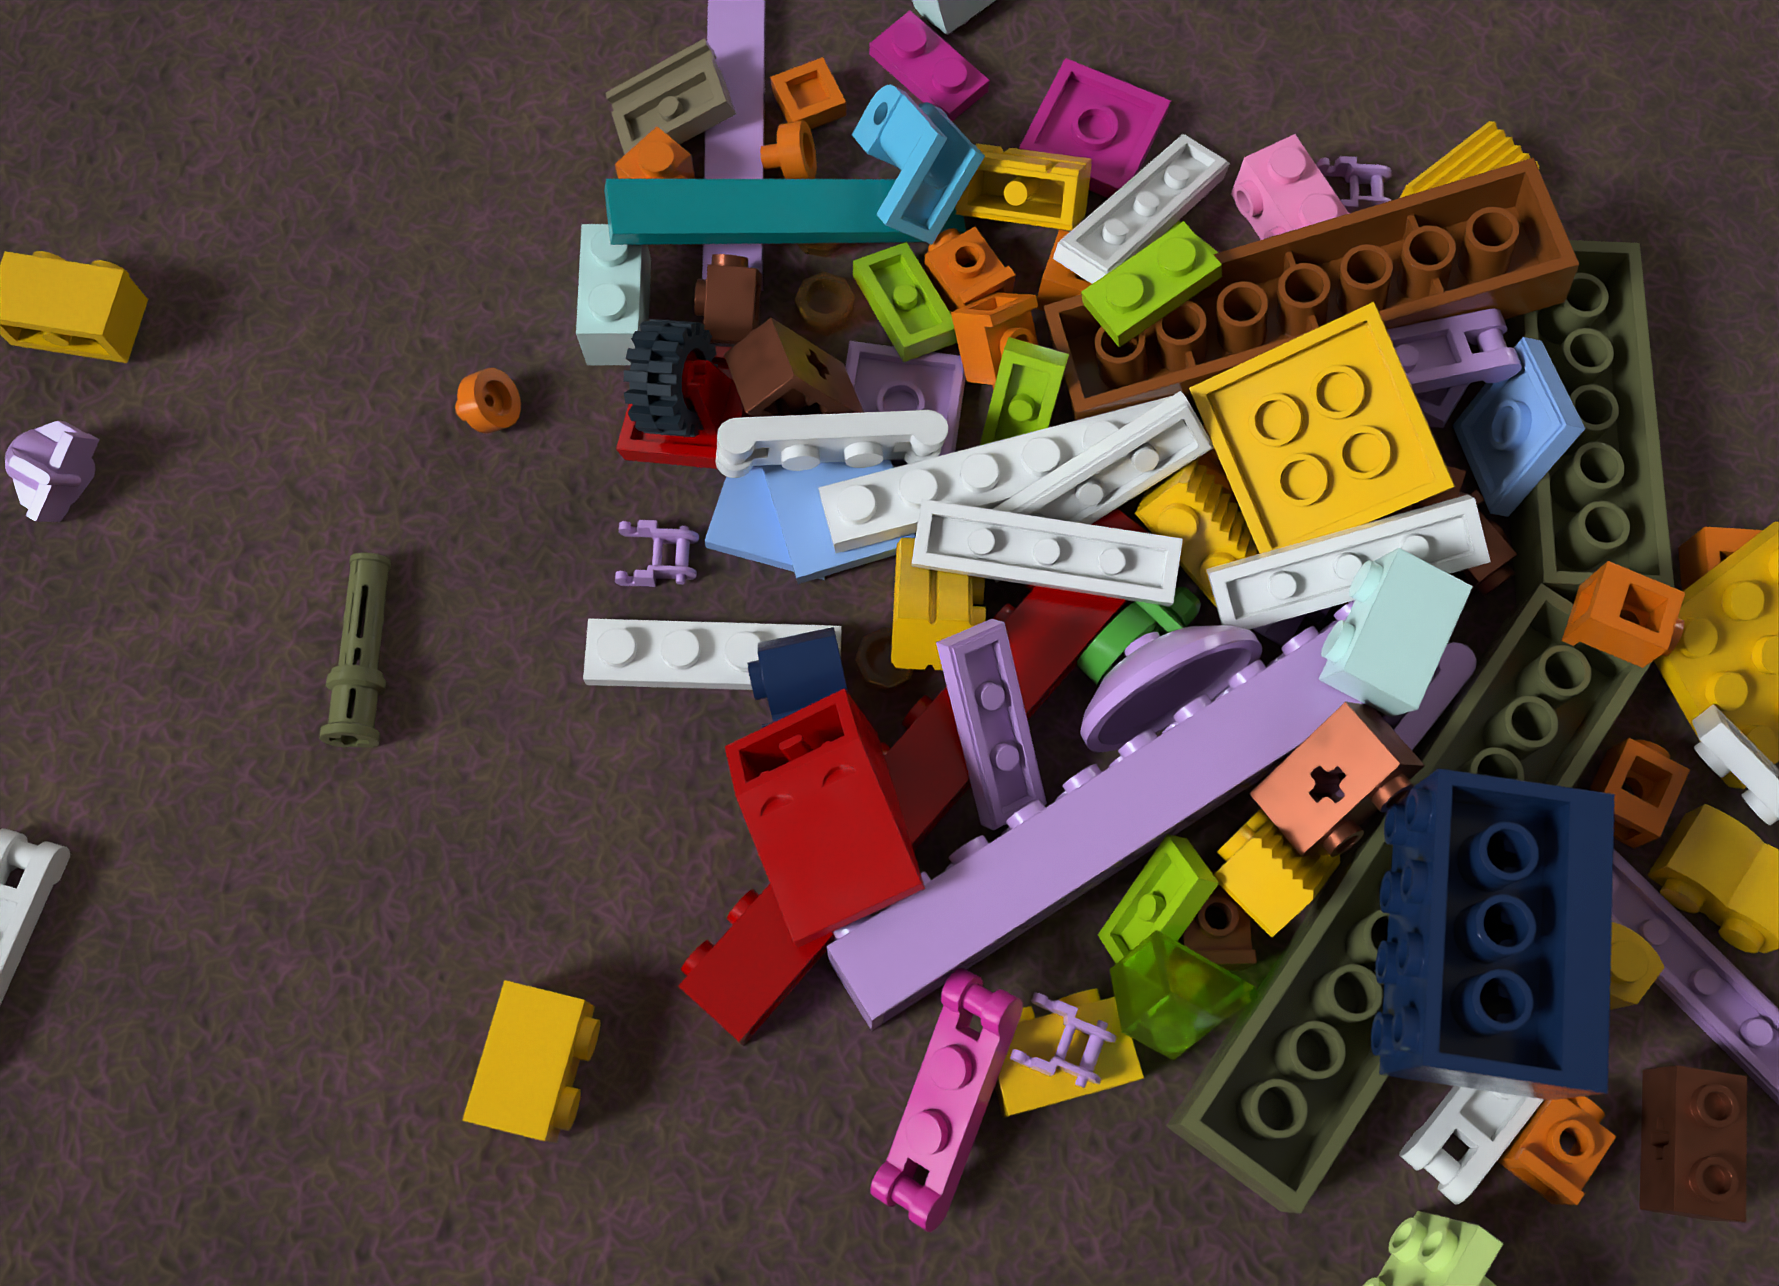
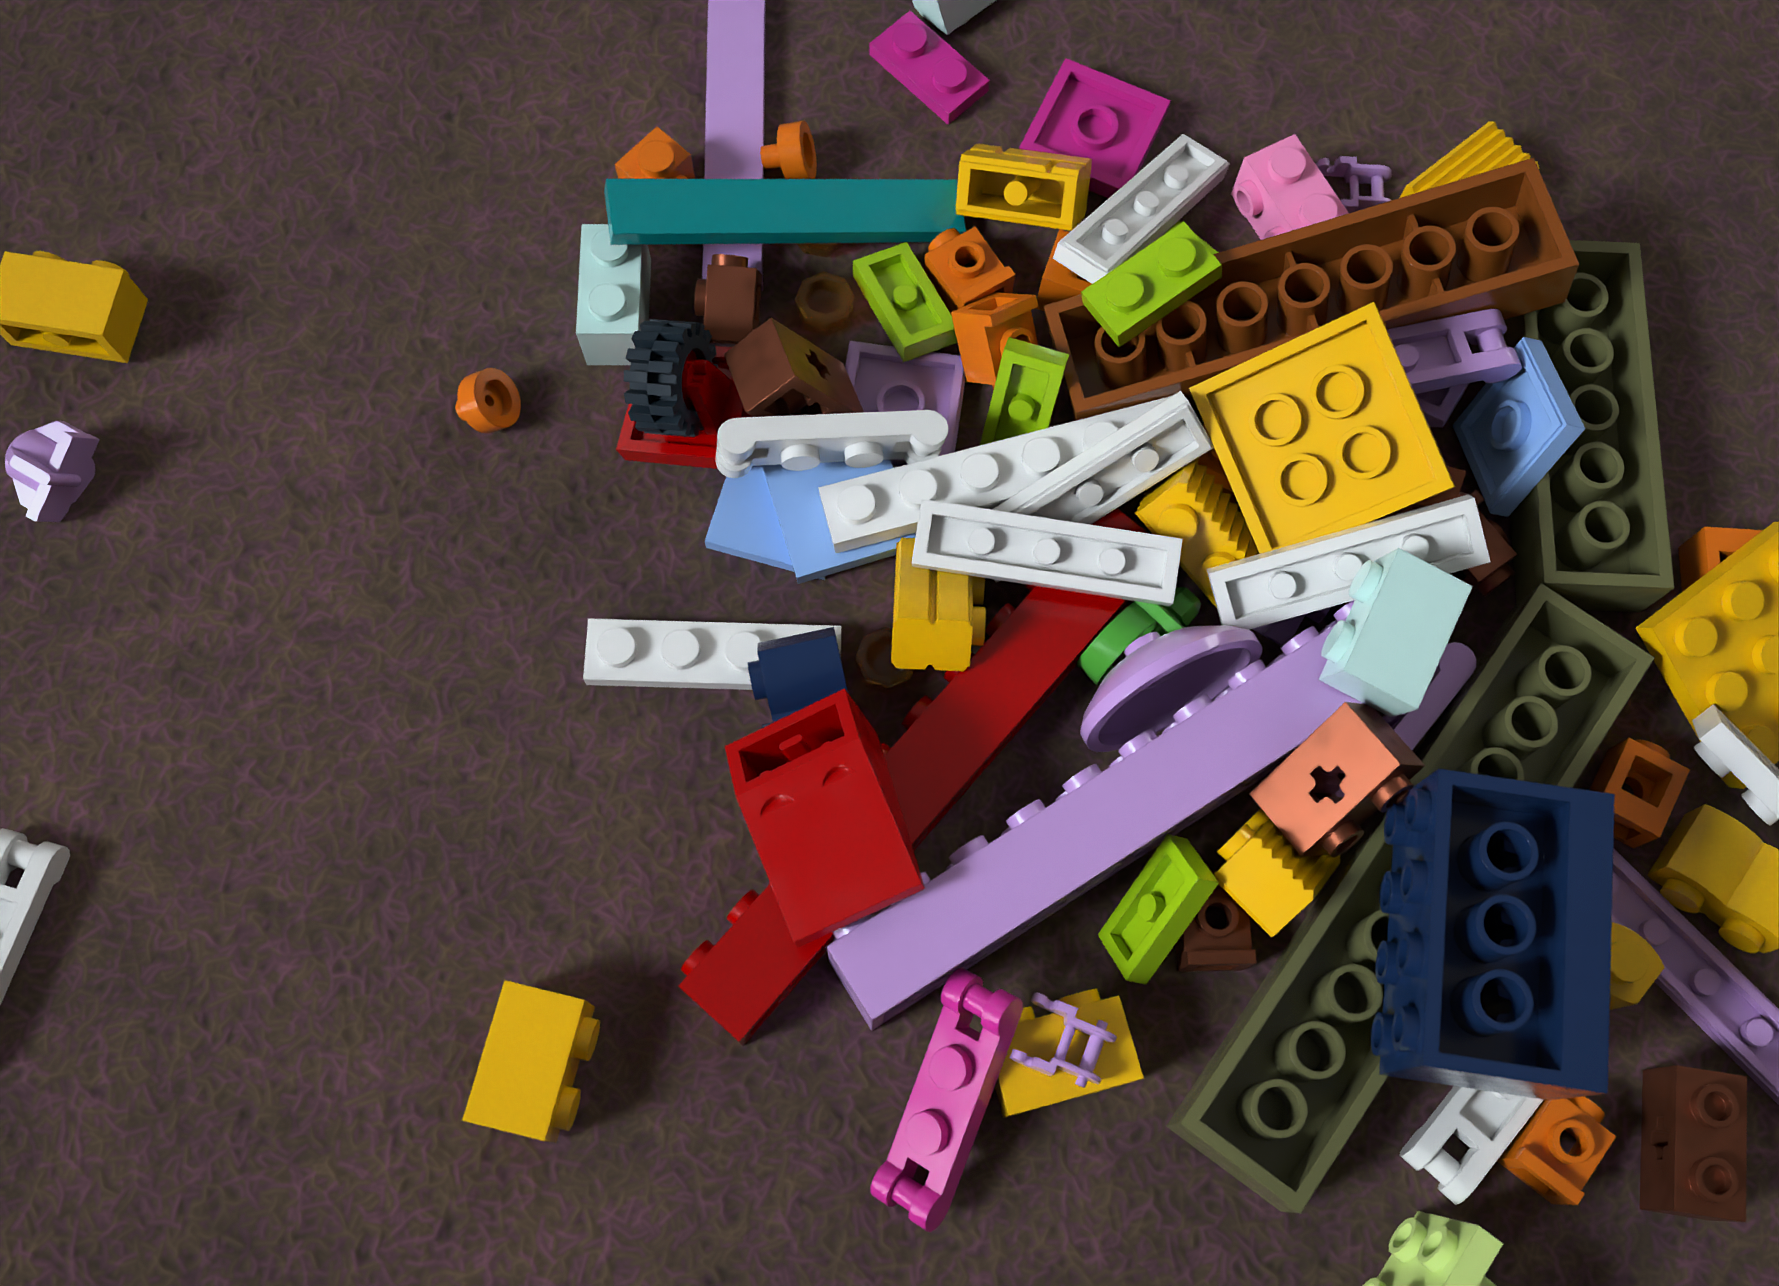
olive pin [319,553,391,748] -> none
dark tan plate [605,38,736,155] -> none
lavender piece [615,520,699,587] -> none
orange plate [770,57,846,129] -> none
medium azure piece [852,84,985,245] -> none
lavender tile [936,619,1047,830] -> none
clear neon green slope [1110,930,1258,1060] -> none
orange brick [1562,561,1685,668] -> none

